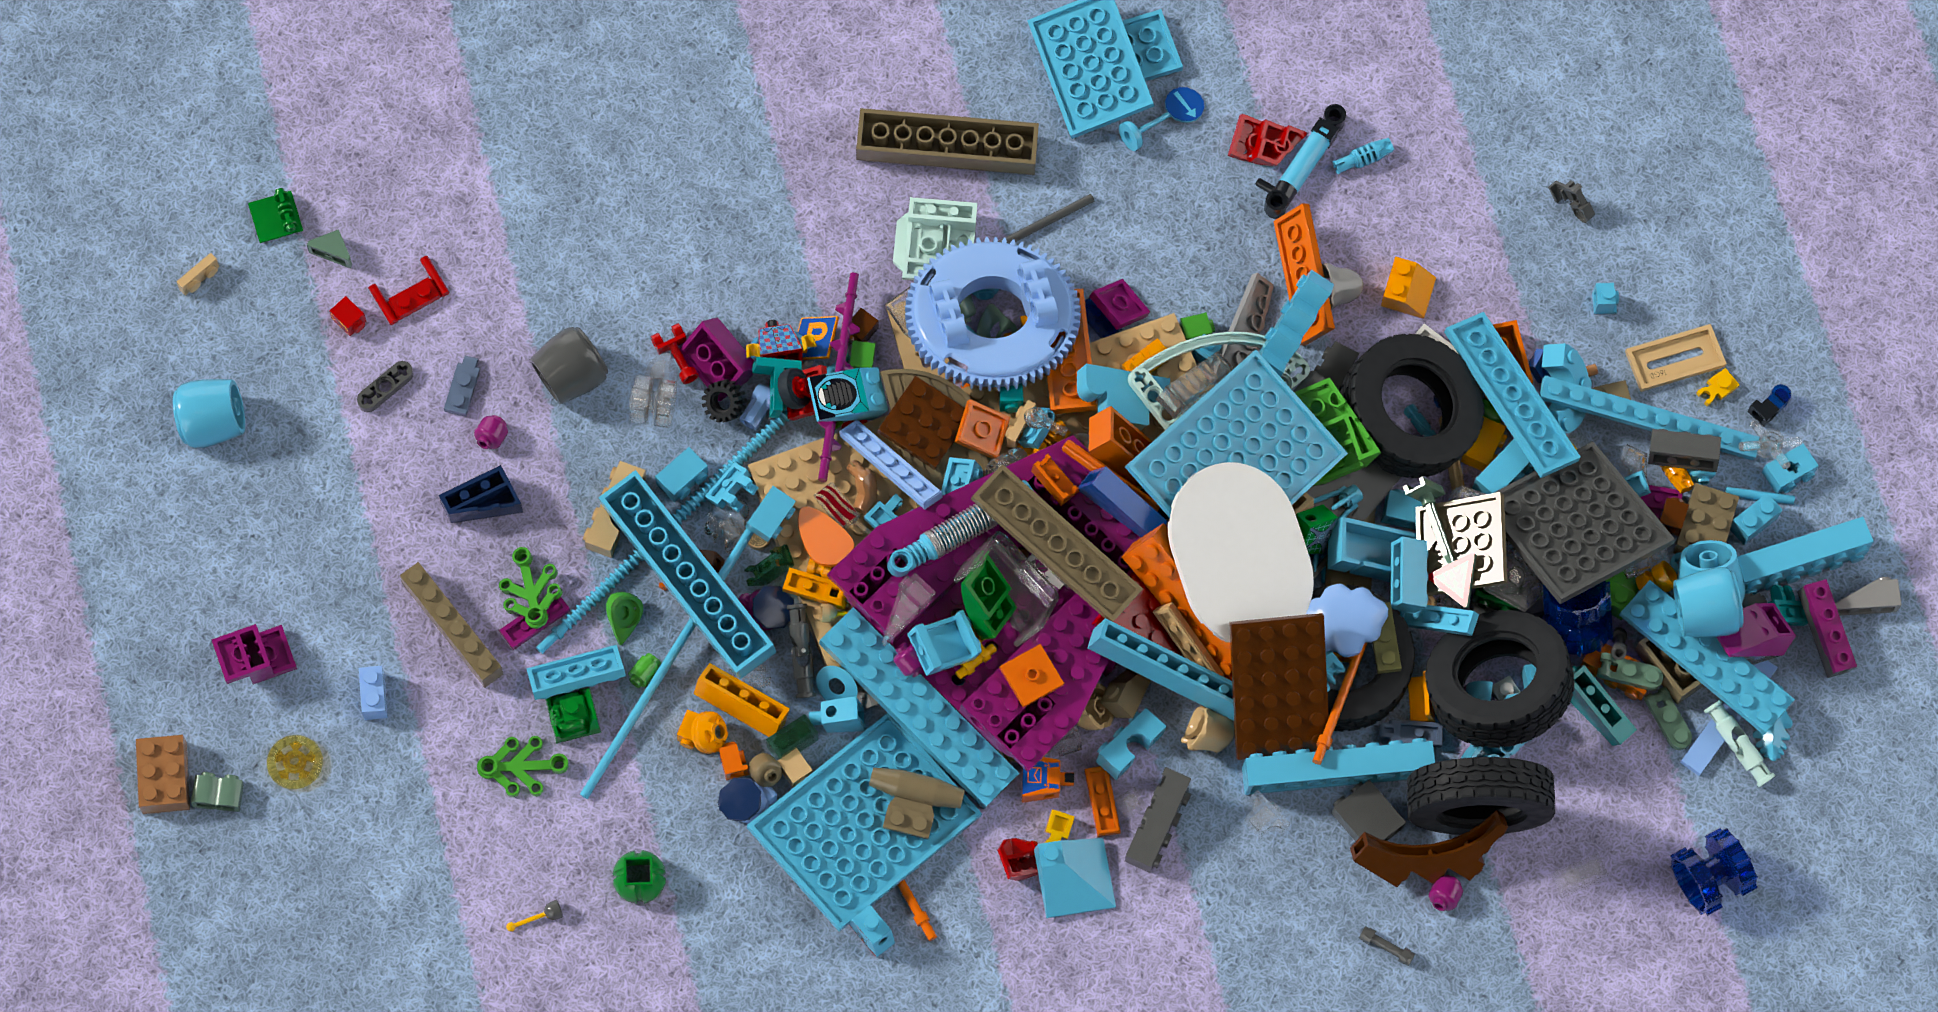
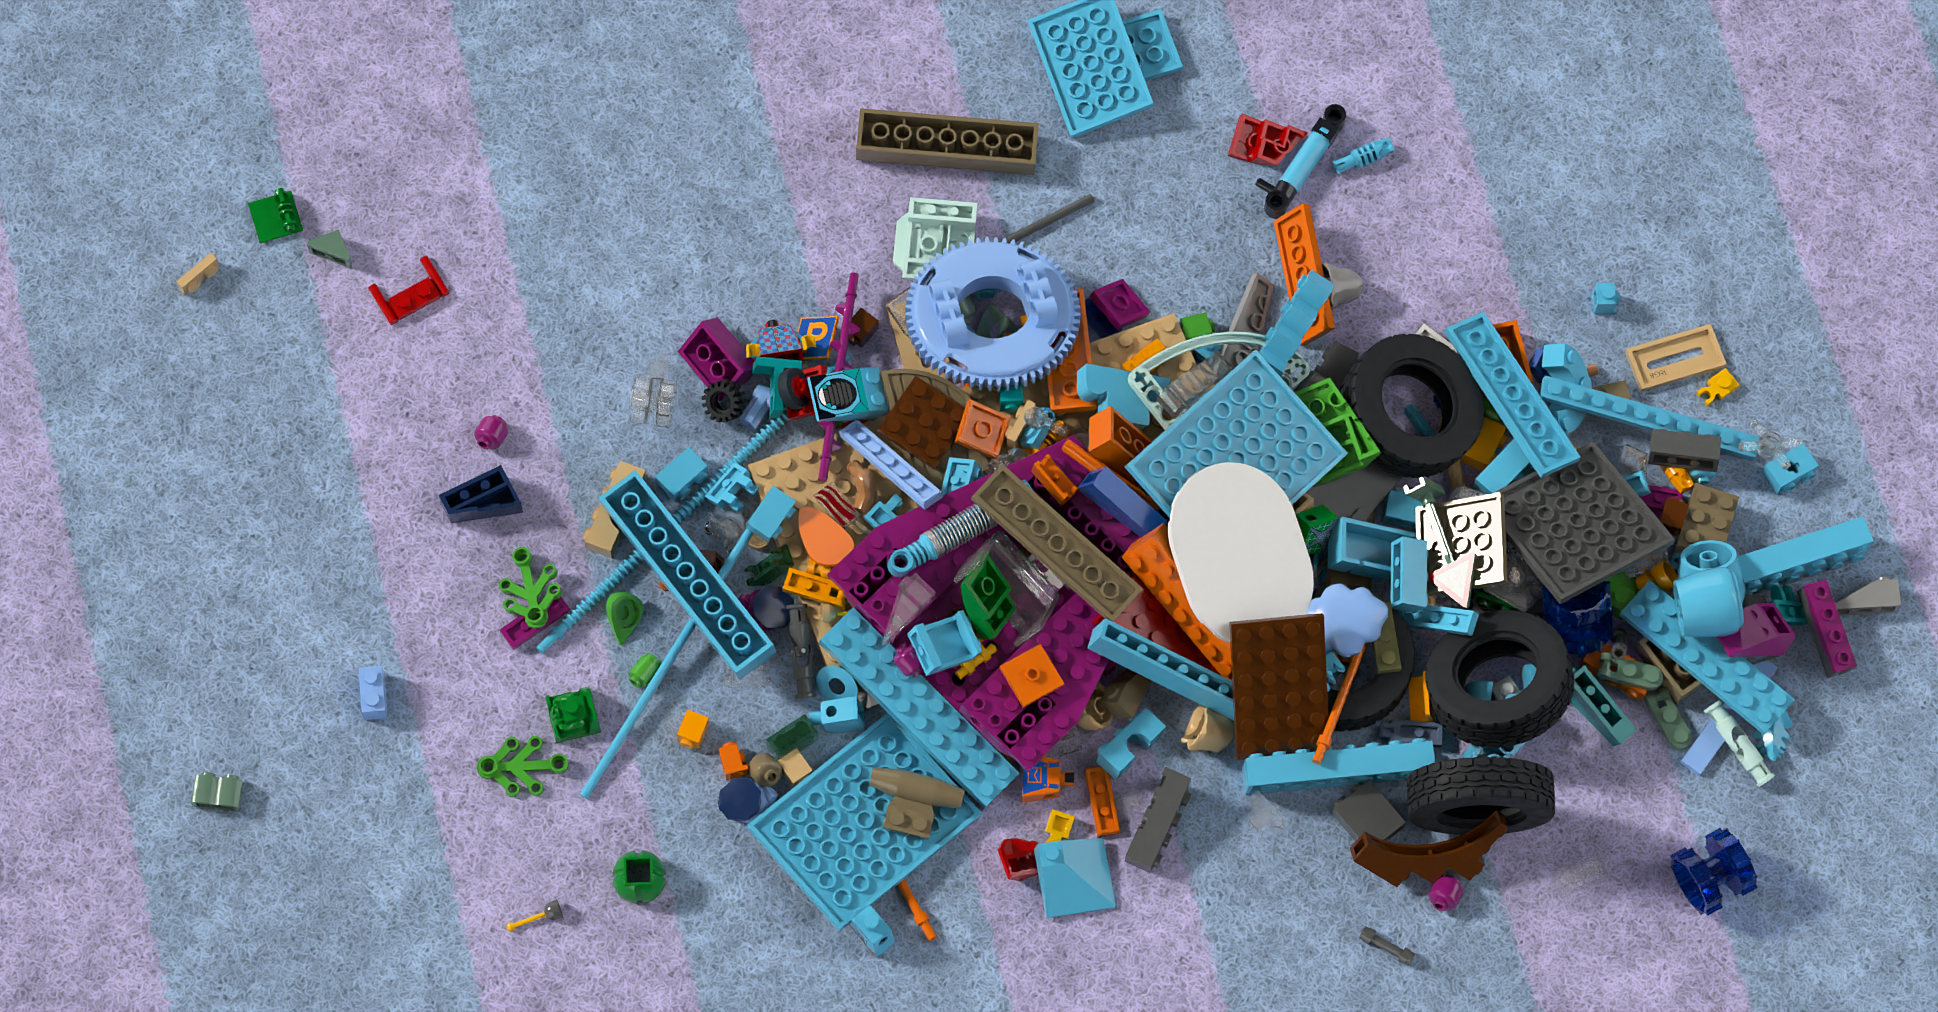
medium nougat brick [136,735,190,814] -> none
medium azure piece [173,379,245,448] -> none
magenta bracket [211,624,297,685] -> none
clear yellow plate [267,735,323,789] -> none
red brick [329,296,367,336] -> none
dark grey beam [357,361,413,412] -> none
dark tan brick [400,562,503,688] -> none
sand blue hinge [444,355,480,417] -> none
medium azure plate [526,645,626,700] -> none
dark grey piece [529,327,608,404] -> none
red bar [651,323,699,384] -> none
light orange piece [691,711,728,754] -> none
light orange brick [693,663,790,740] -> none
bright green brick [850,341,875,369] -> none
piece [1119,87,1204,151] -> none
tan tile [1153,602,1225,677] -> none
medium azure plant [1314,484,1363,520] -> none
light orange slope [1381,256,1436,319] -> none
dark grey piece [1548,180,1595,223] -> none
medium azure bar [1725,487,1795,505] -> none
medium azure brick [1730,493,1782,545] -> none
leg [1747,384,1791,427] -> none

